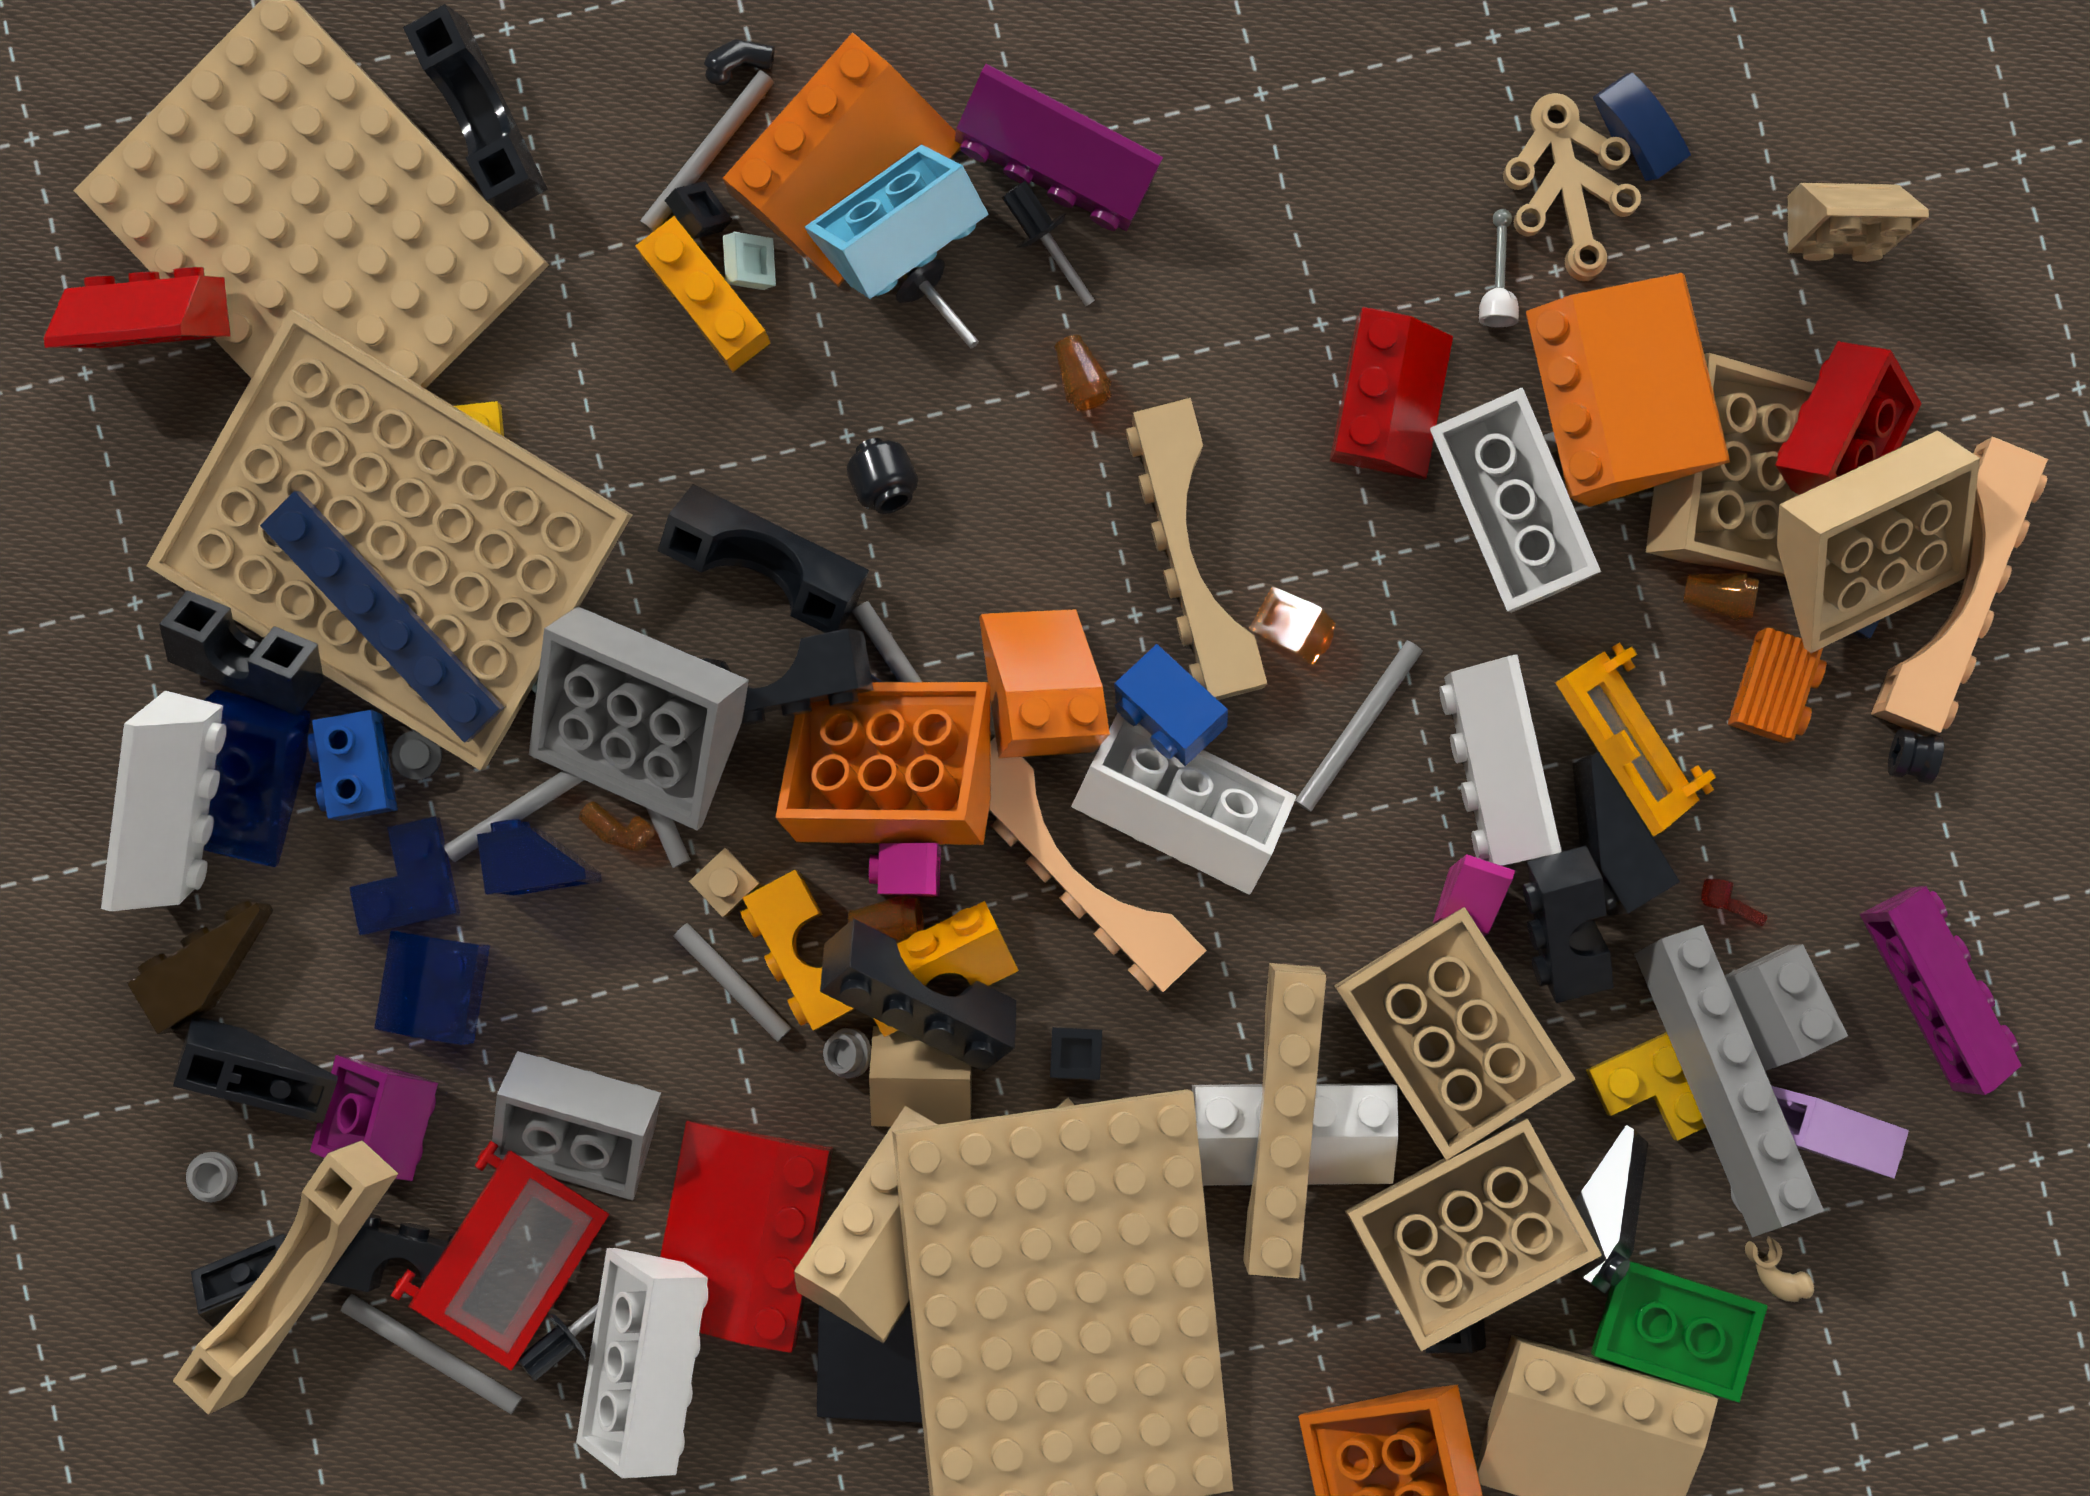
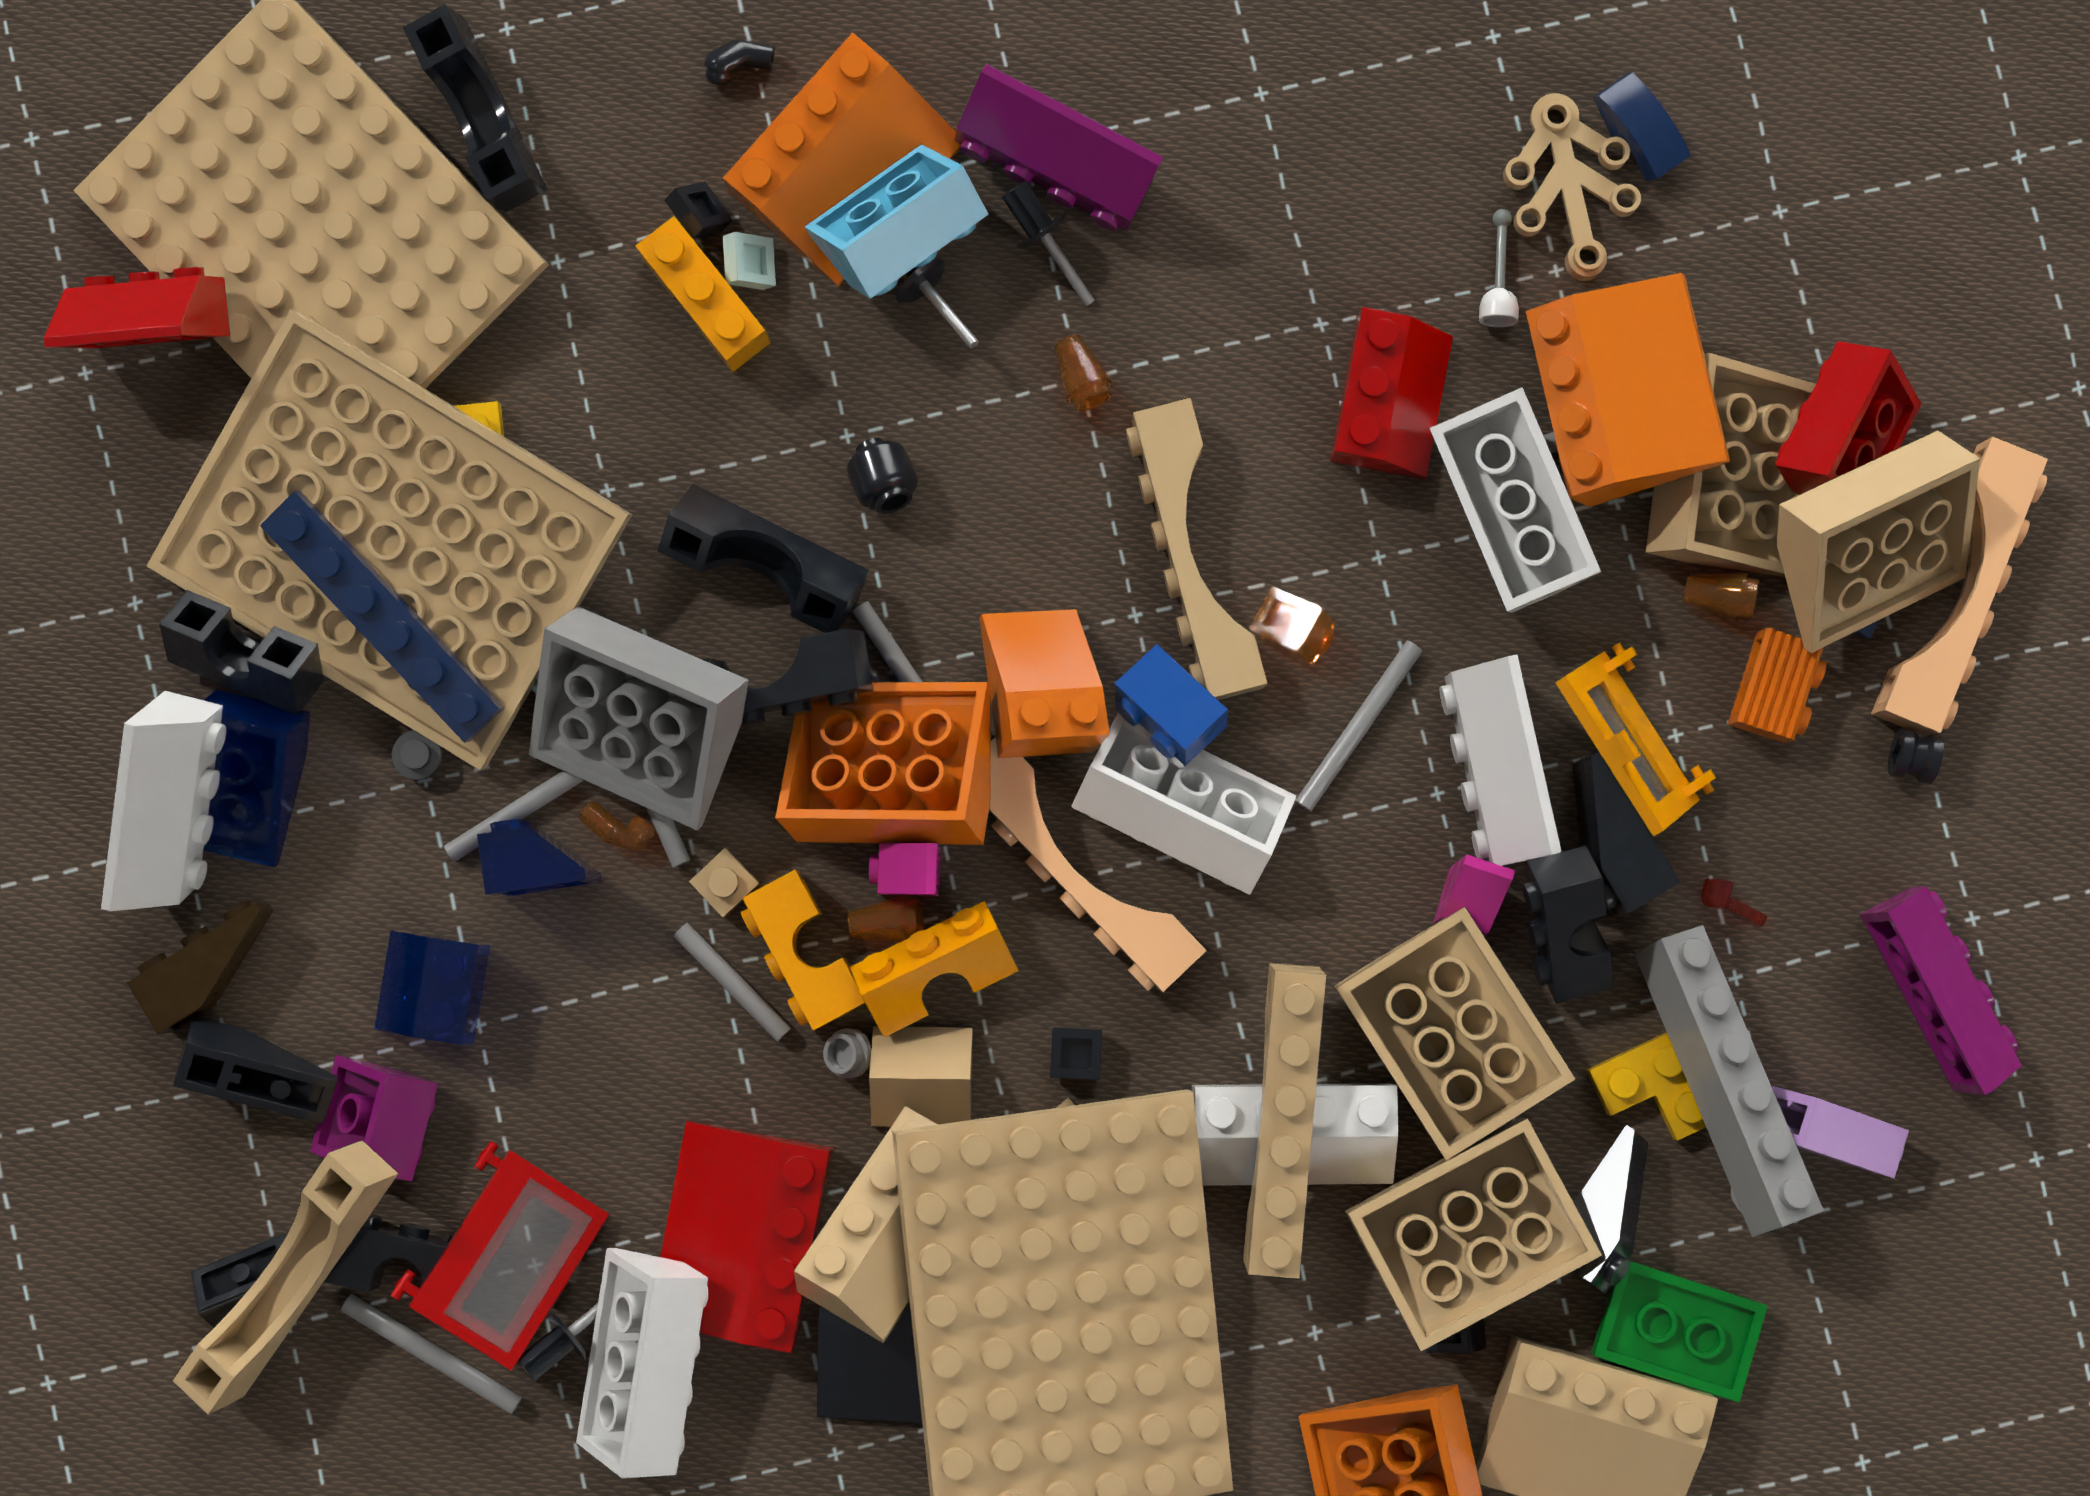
light grey plate [186,1151,238,1202] -> none
blue brick [308,710,398,821] -> none
clear blue plate [349,816,460,936] -> none
light grey slope [492,1051,661,1200] -> none
light grey bar [640,70,775,232] -> none
black arch [820,919,1016,1072] -> none
light grey slope [1724,944,1848,1071] -> none
tan arm [1745,1237,1814,1302] -> none
tan slope [1788,183,1929,262] -> none

